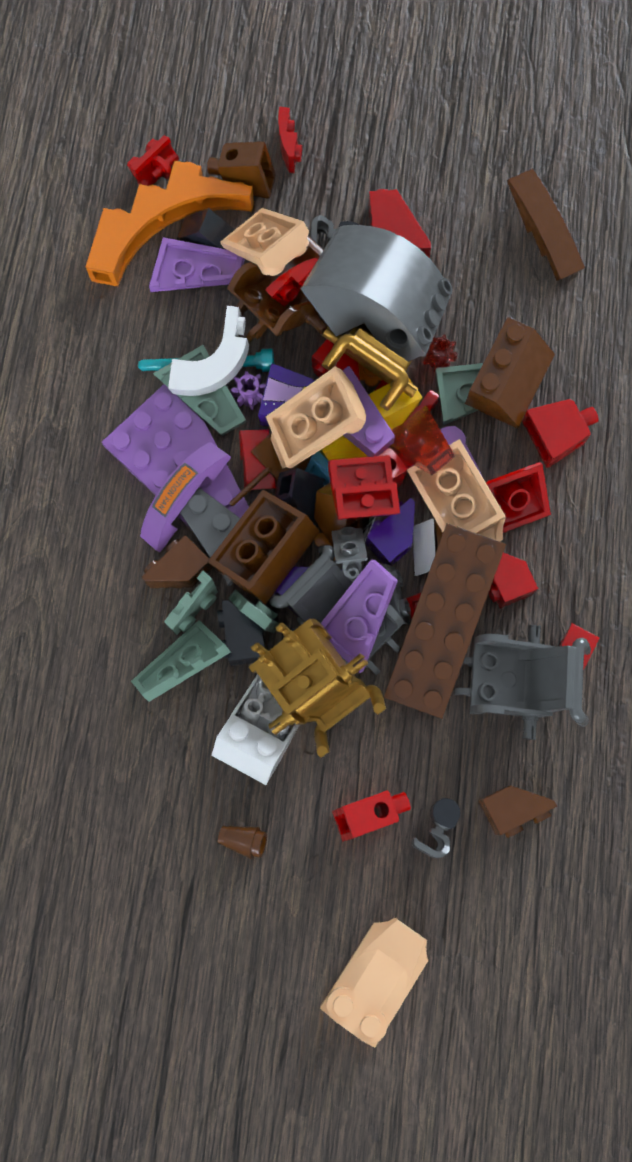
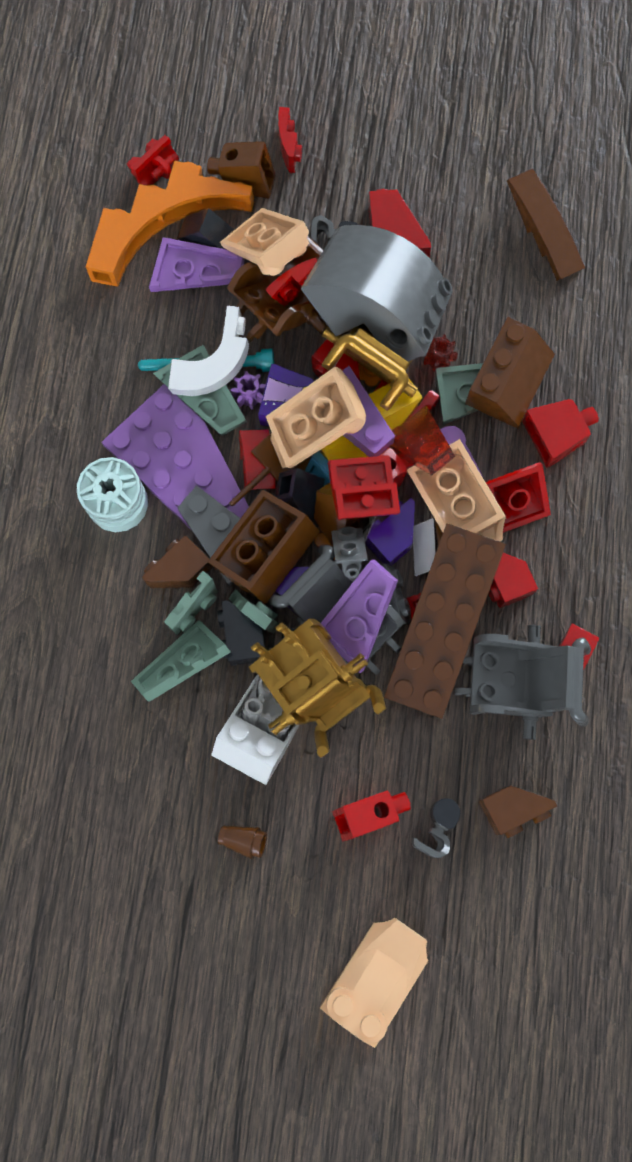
medium lavender slope [140,442,231,552] -> none
none -> light aqua wheel [77,457,148,532]

